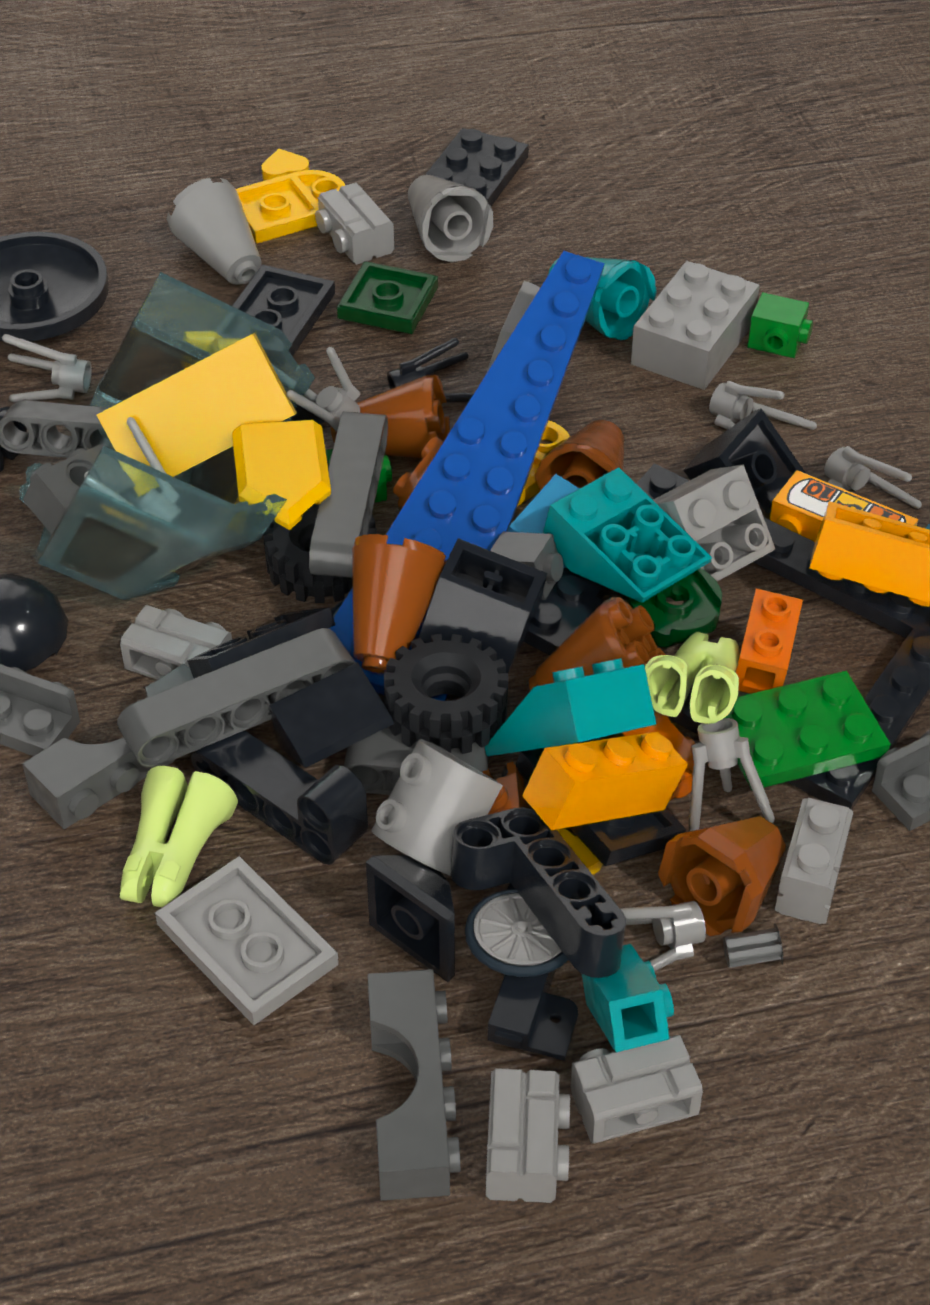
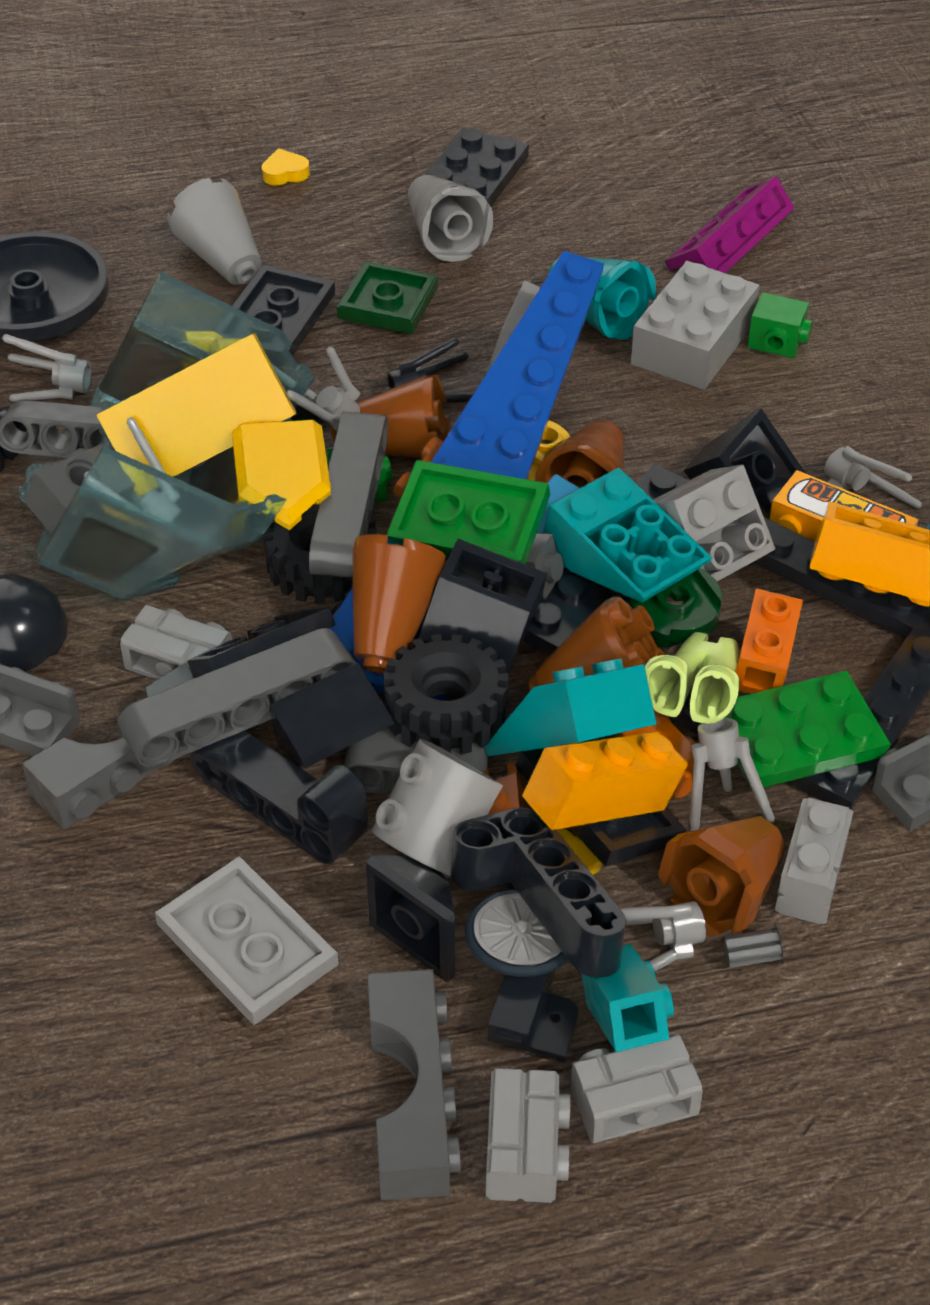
yellowish green piece [120,766,238,908] -> none
yellow tile [236,170,345,244] -> none
light grey brick [315,182,394,265] -> none
light grey plant [709,381,817,430] -> none
none -> green plate [387,460,551,564]
none -> magenta fence [664,176,794,273]

